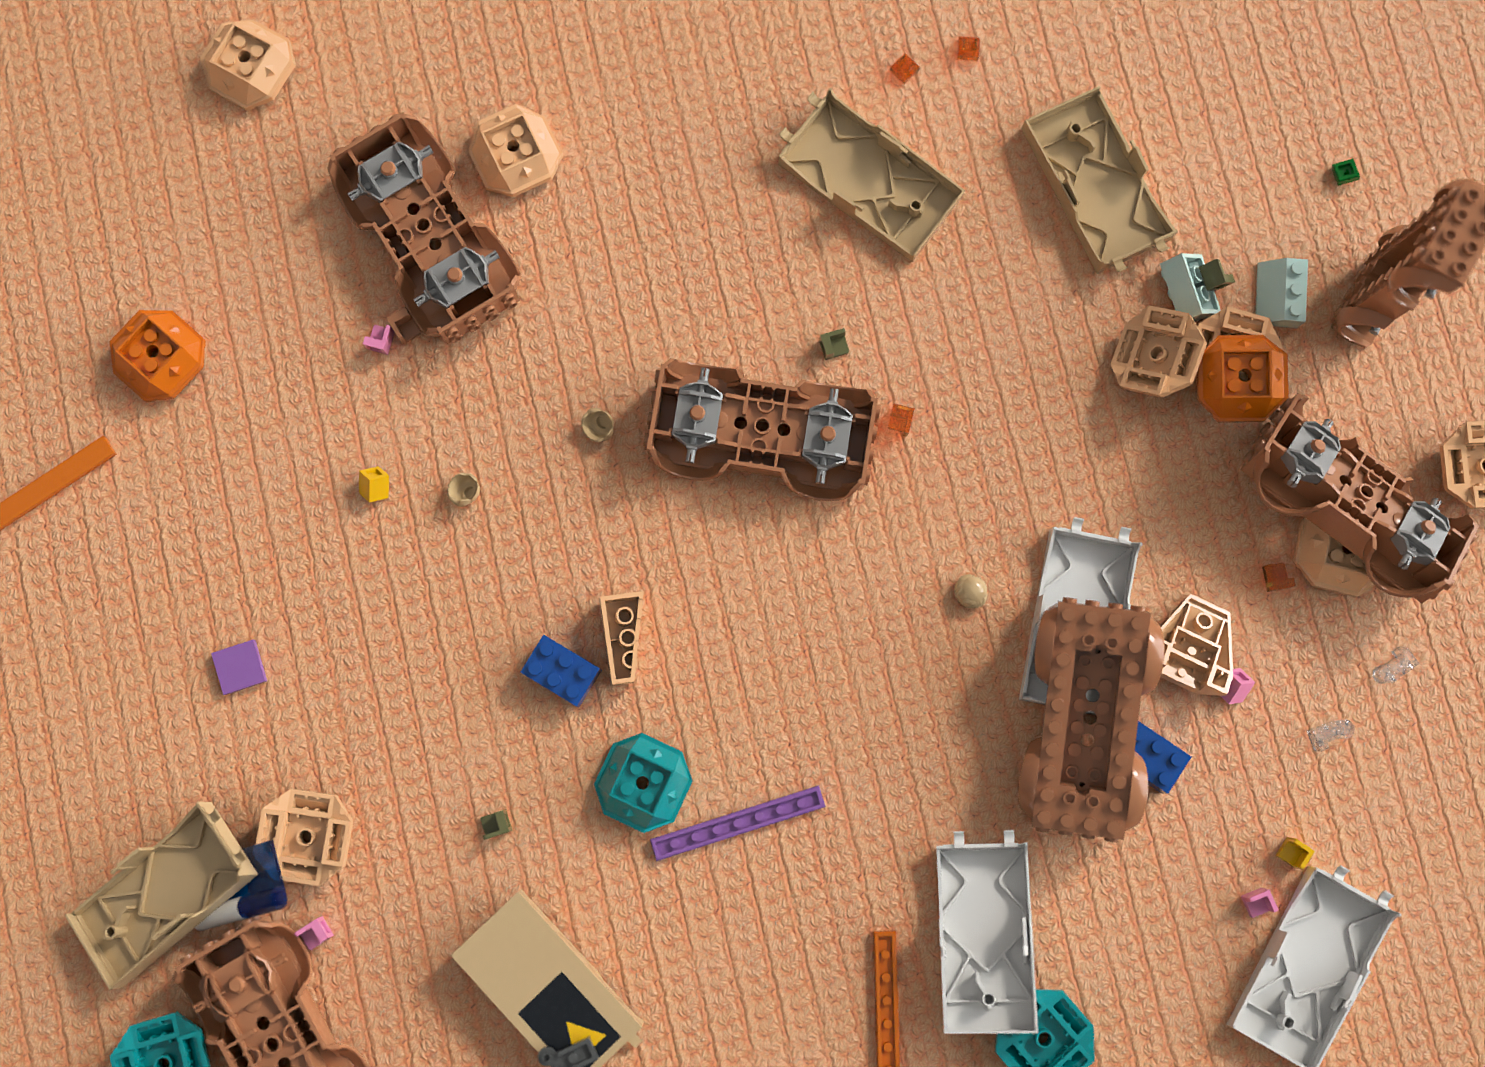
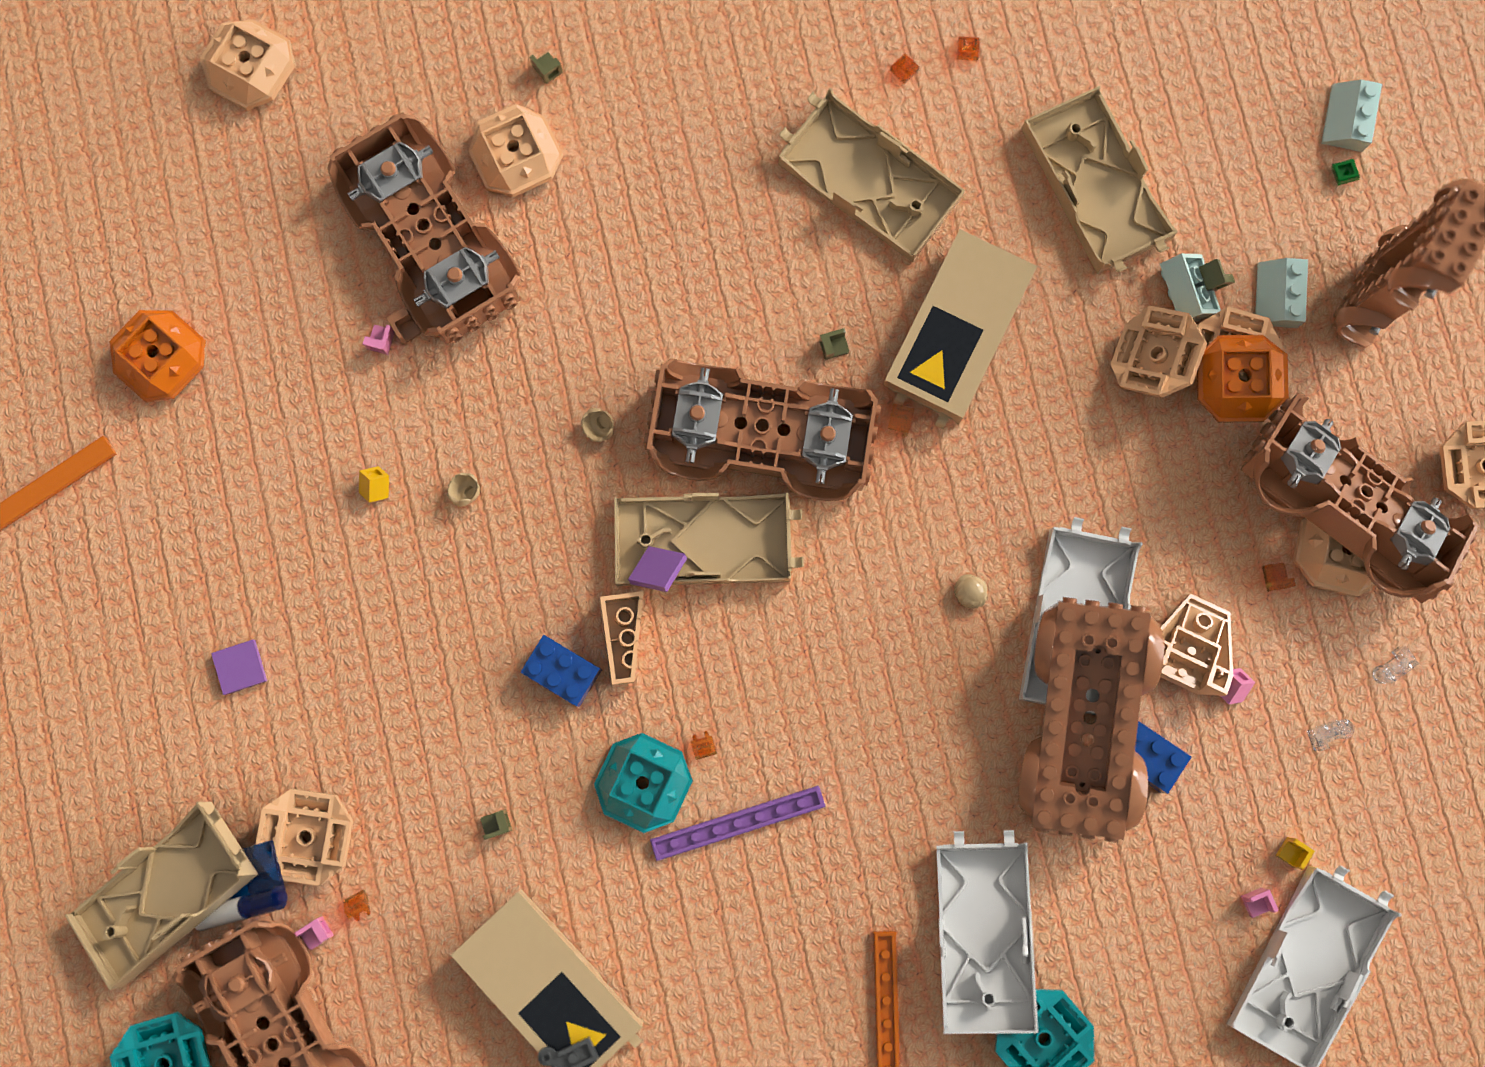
none -> clear orange tile [344,890,371,921]
none -> olive panel [530,52,563,84]
none -> tan piece [614,493,804,586]
none -> medium lavender tile [628,546,687,592]
none -> clear orange tile [691,731,717,760]
none -> tan piece [883,229,1037,429]
none -> light aqua slope [1321,79,1382,152]

